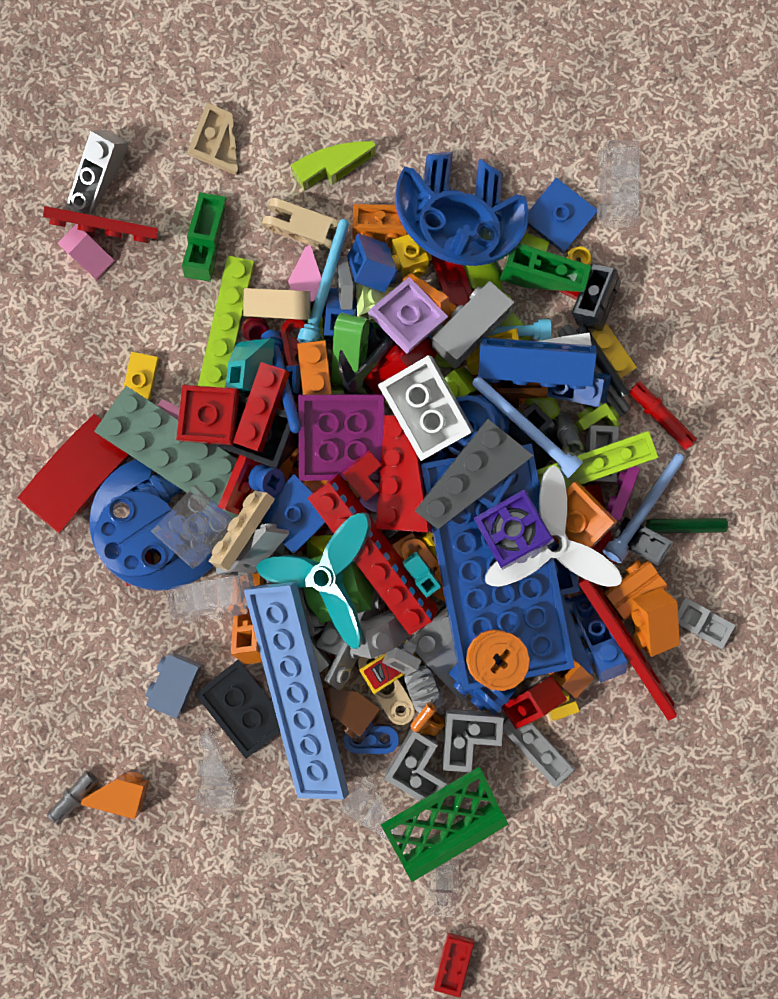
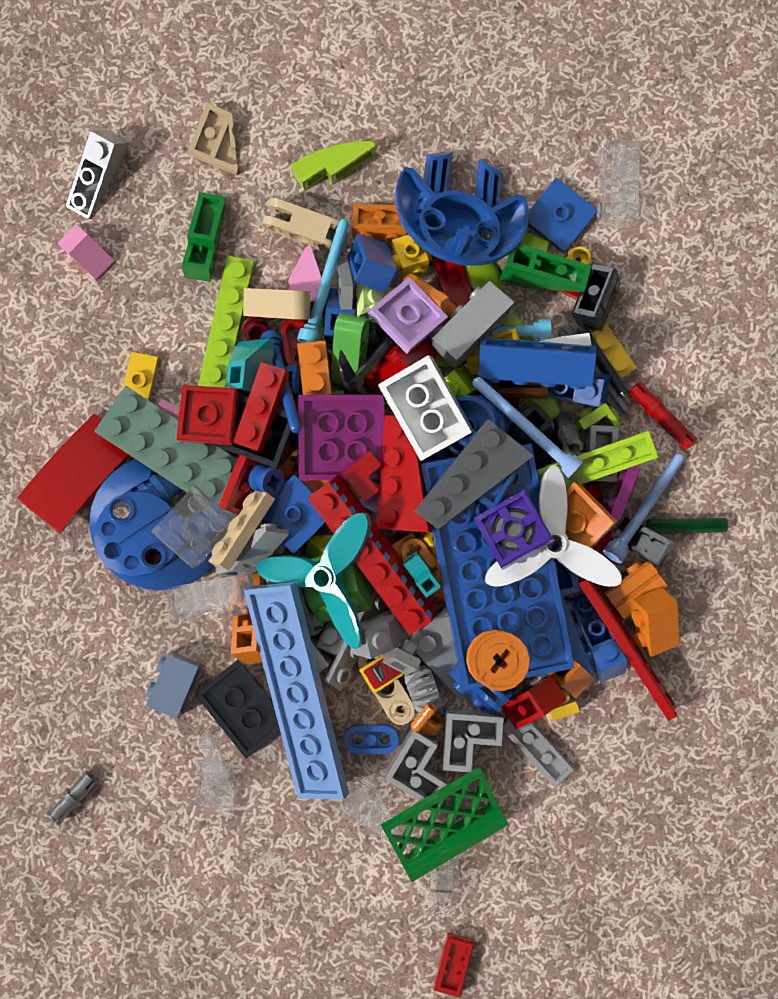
red wing [43,206,158,244] -> none
orange slope [81,772,149,819] -> none
reddish brown slope [323,687,384,739] -> none
light grey slope [678,598,736,649] -> none

